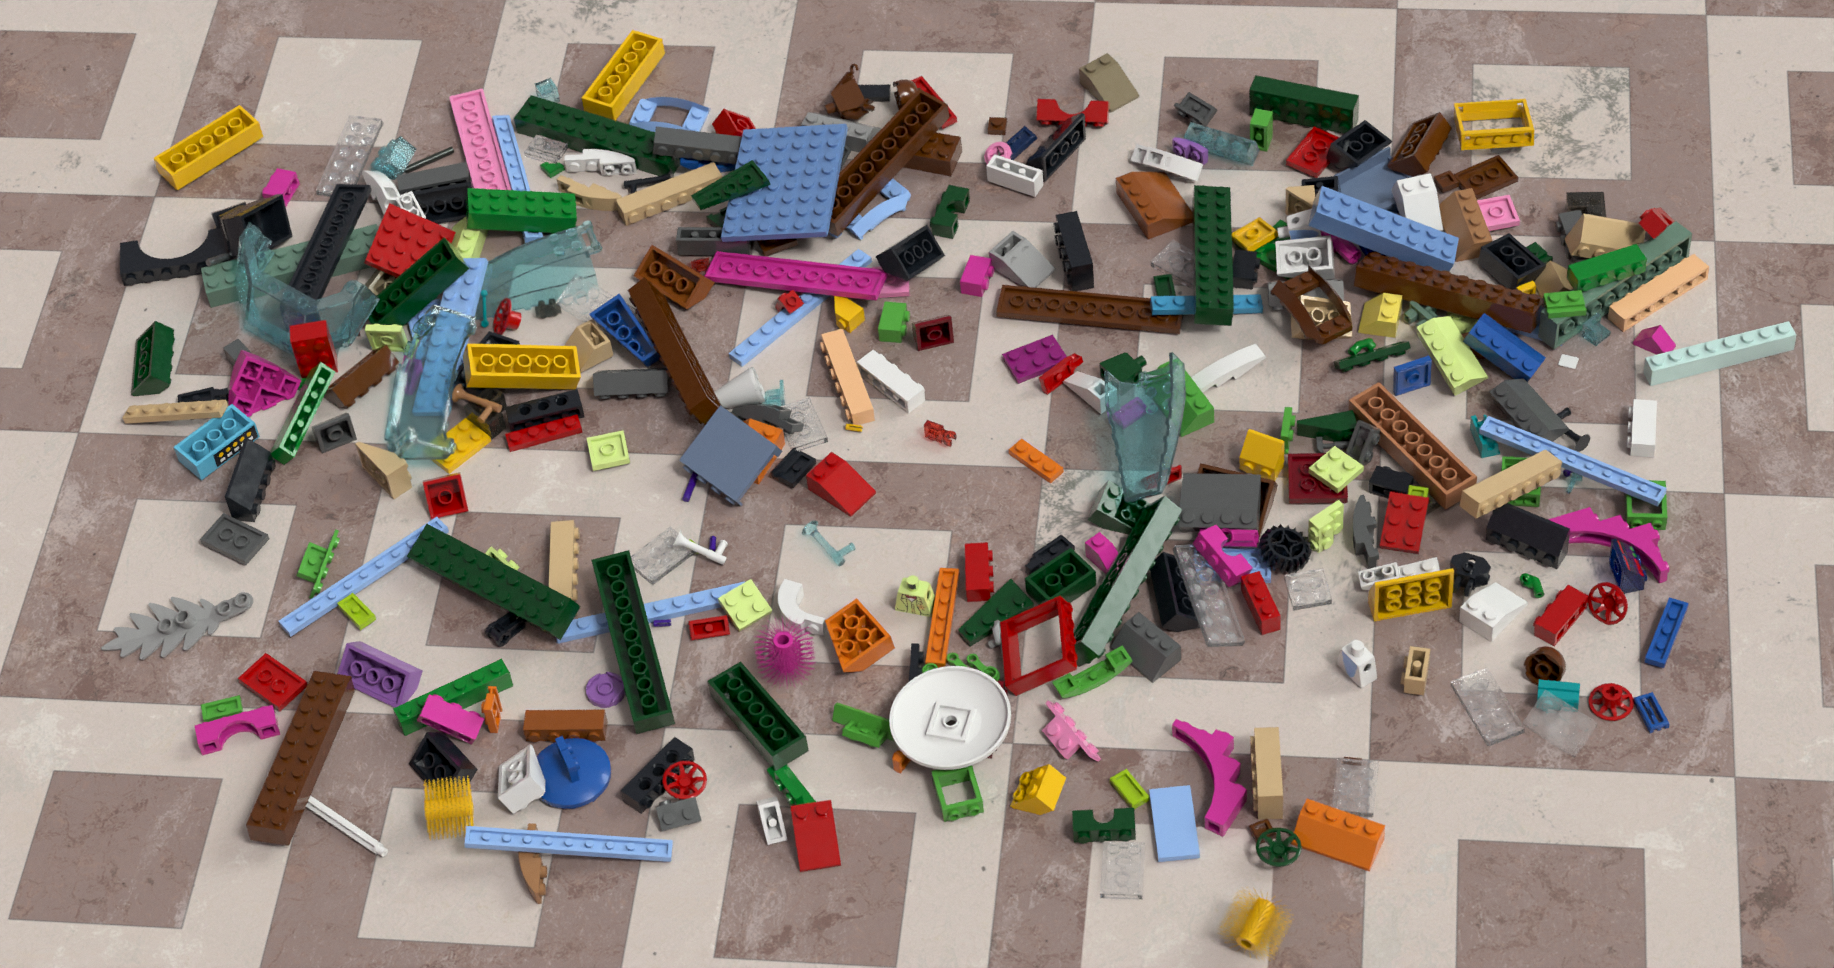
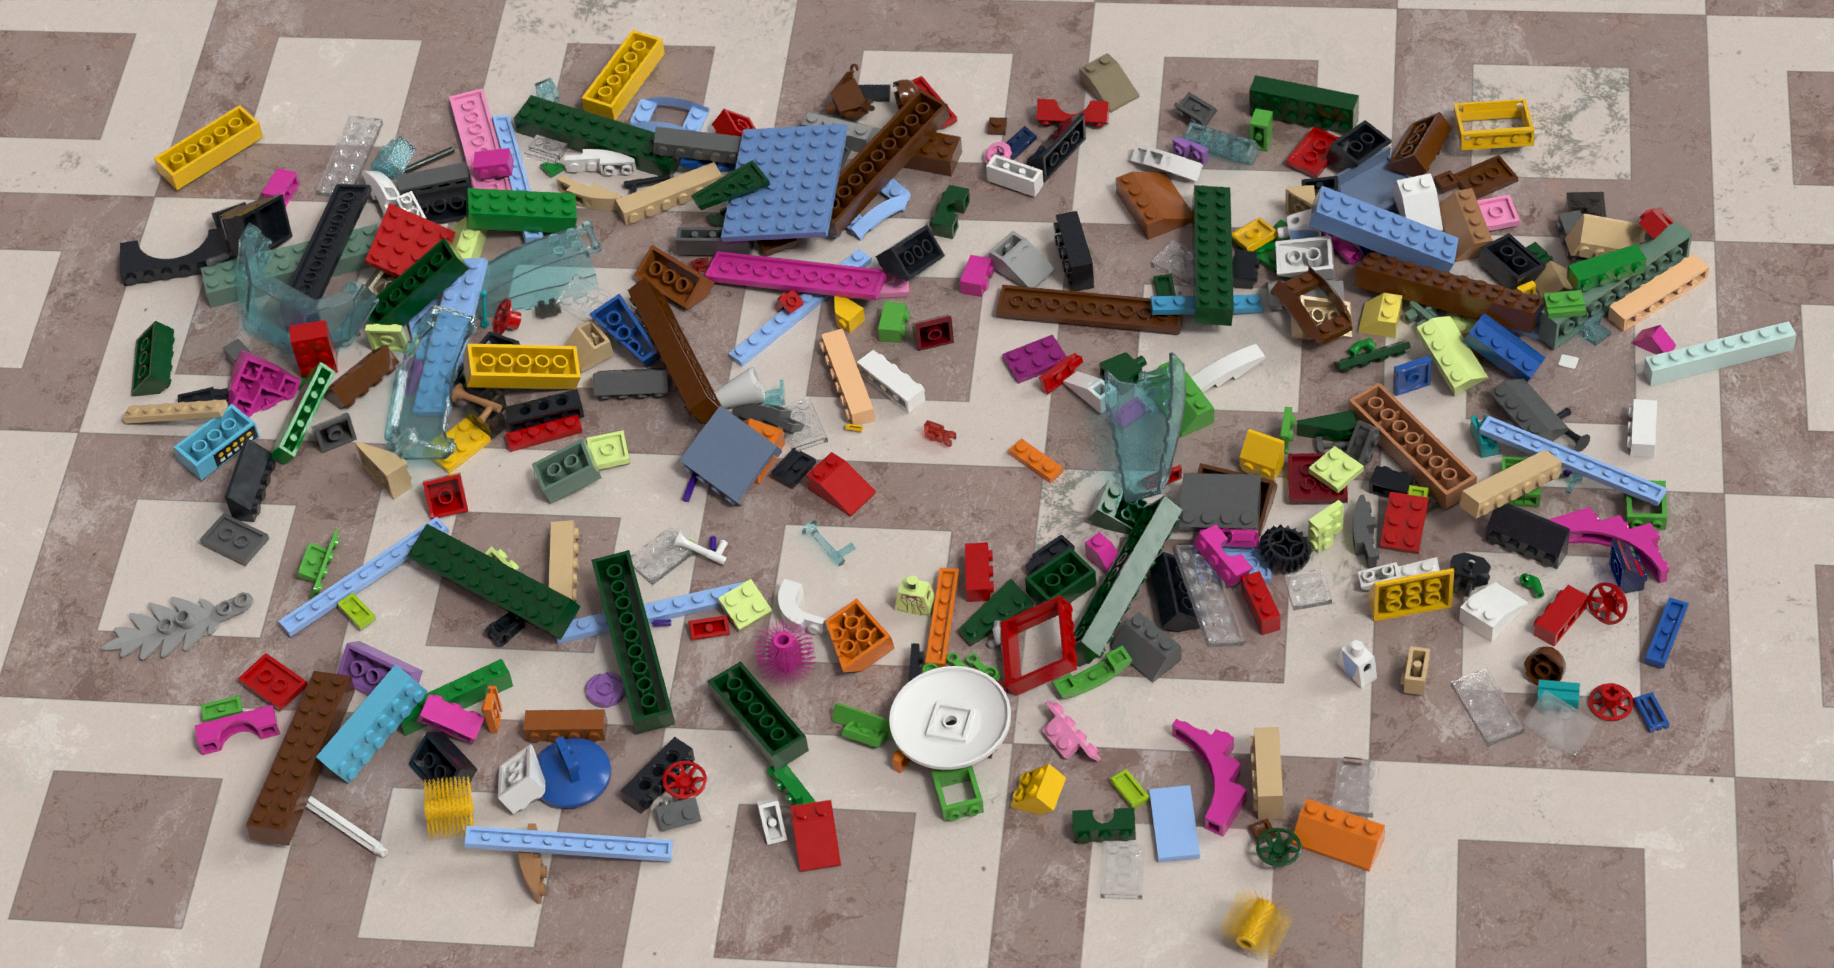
none -> medium azure brick [316,664,428,783]
none -> dark pink brick [473,148,514,179]
none -> sand green brick [532,438,602,503]

